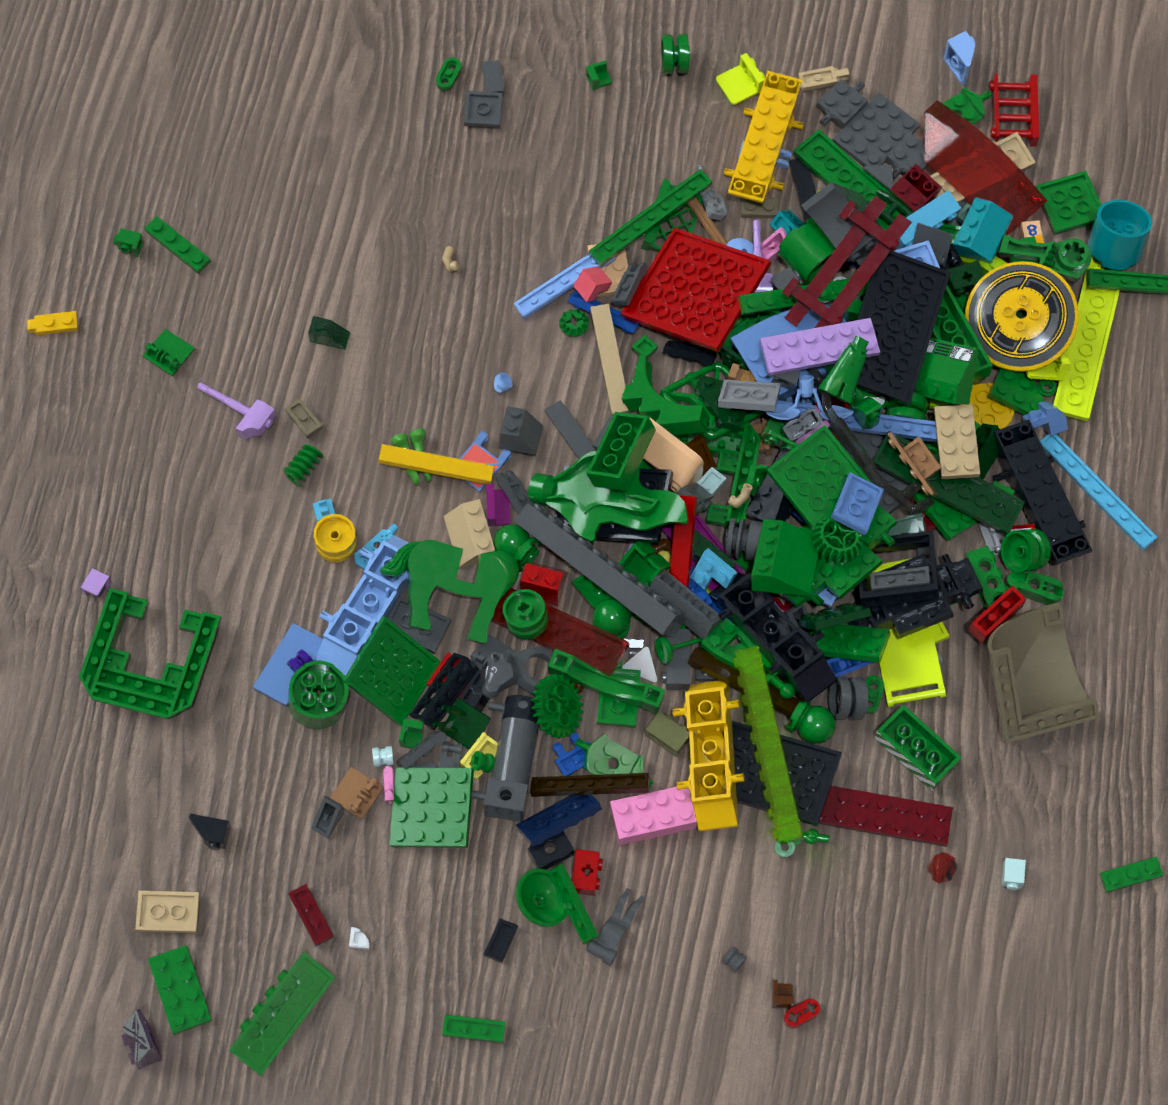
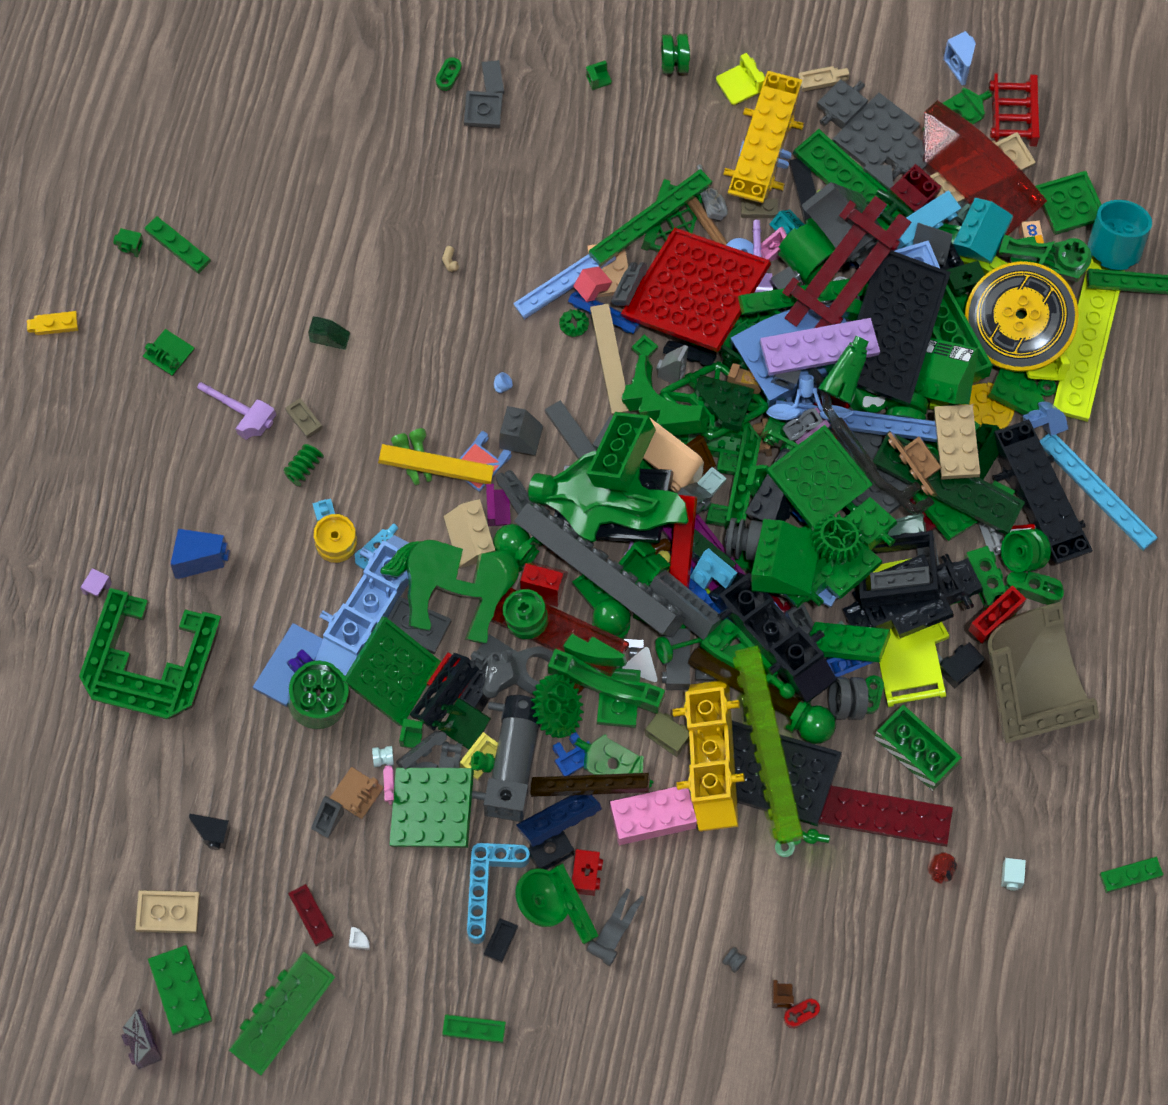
light grey plate [718,380,781,412] -> none
tan arm [728,484,753,508] -> none
dark green plate [797,603,872,630] -> none
medium blue tile [830,472,884,535] -> none
green slope [852,396,882,430] -> none
none -> blue slope [170,529,230,579]
none -> medium azure beam [467,843,530,944]
none -> green slope [563,634,627,667]
none -> light grey slope [656,345,688,383]
none -> black brick [940,642,985,689]

